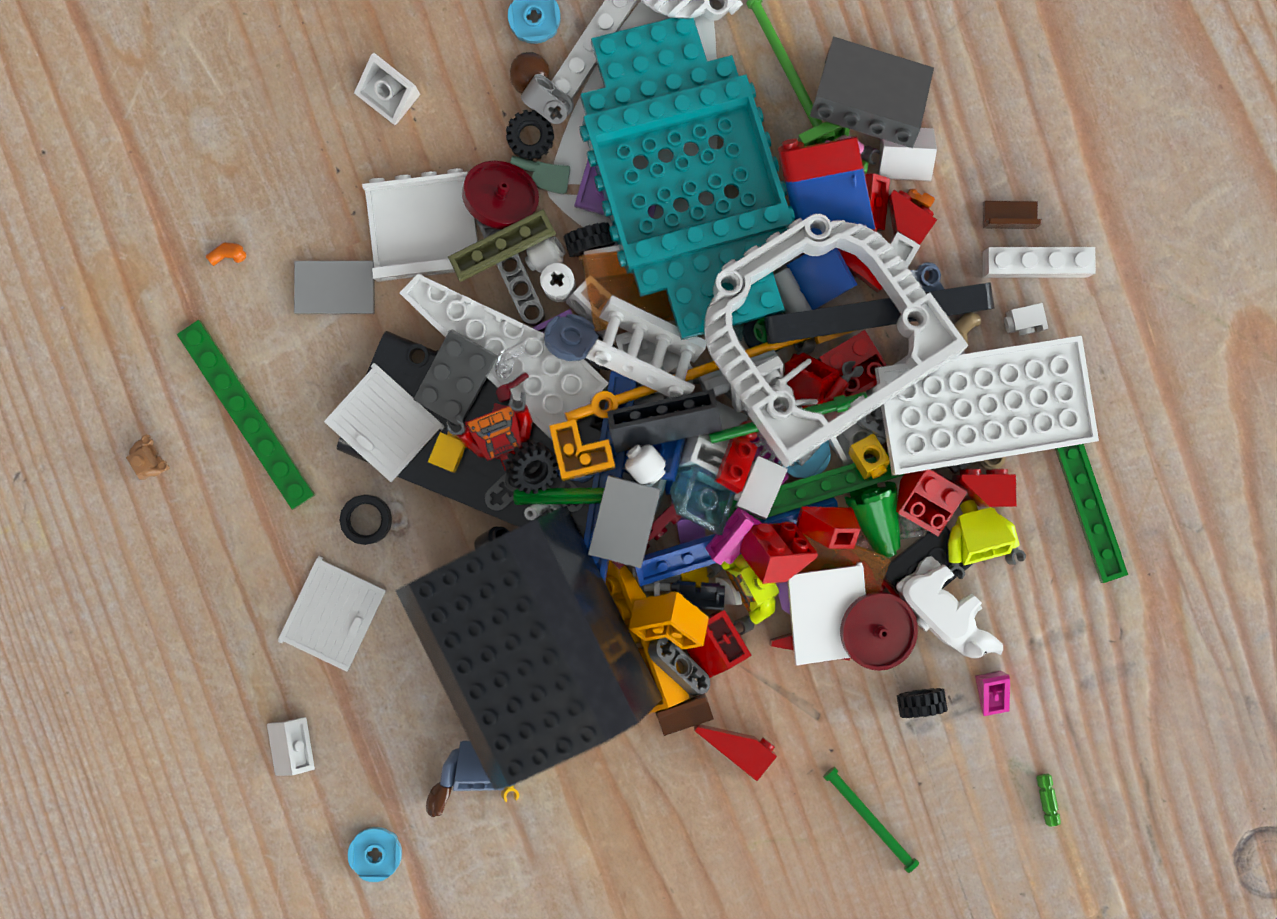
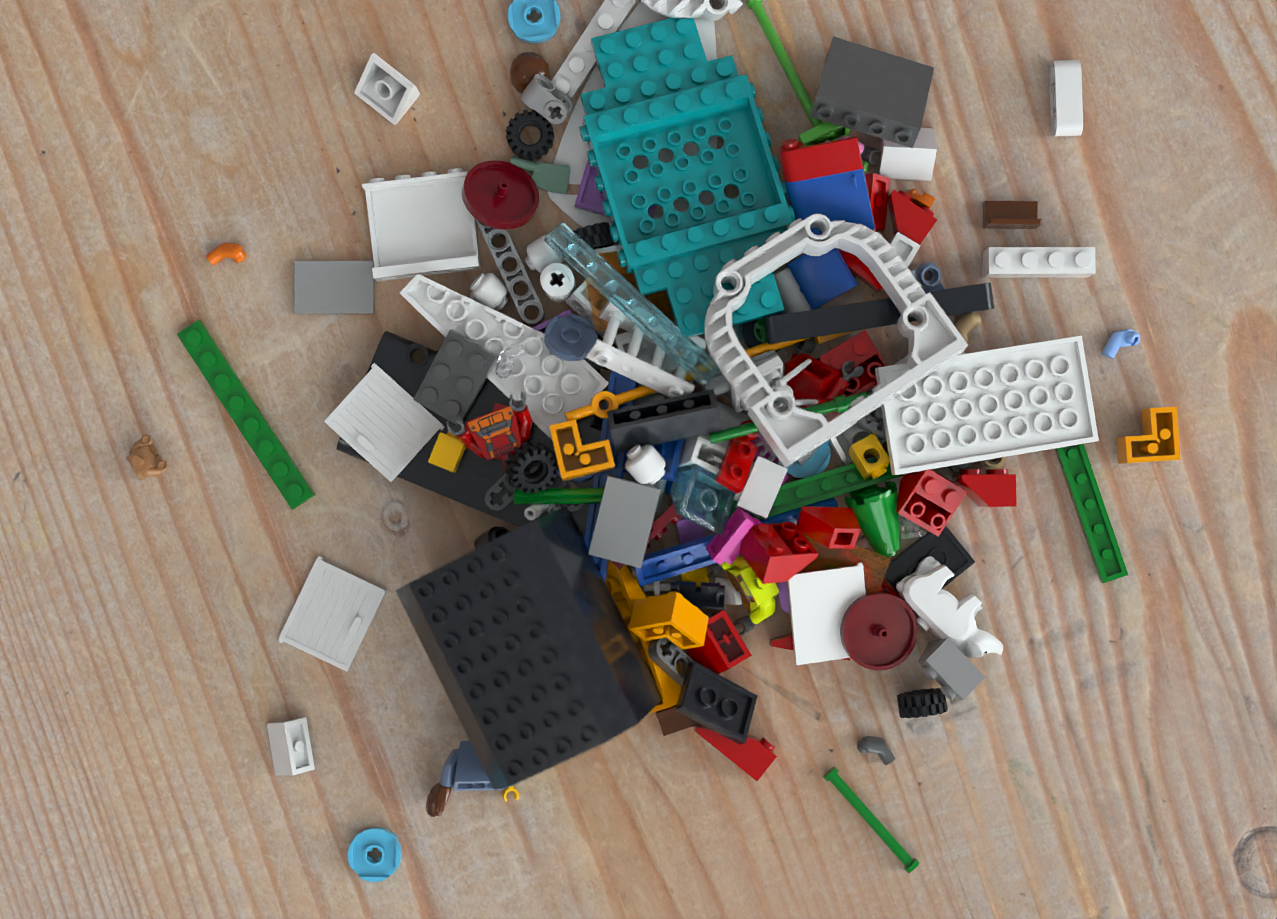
black tyre [339,495,392,545] -> none
olive brick [448,209,556,282] -> none
dark red hand [496,372,529,402] -> none
neon yellow torso [948,500,1026,580] -> none
dark pink slope [975,671,1010,716] -> none
white brick [1004,303,1049,336] -> none
bright green axle [1036,774,1061,827] -> none
none -> white head [469,273,509,311]
none -> clear light blue tile [544,222,720,387]
none -> black tile [675,661,757,745]
none -> dark grey arm [857,736,896,765]
none -> light grey slope [918,638,985,700]
none -> white beam [1049,60,1083,137]
none -> light blue arm [1102,329,1140,359]
none -> light orange brick [1117,406,1181,464]

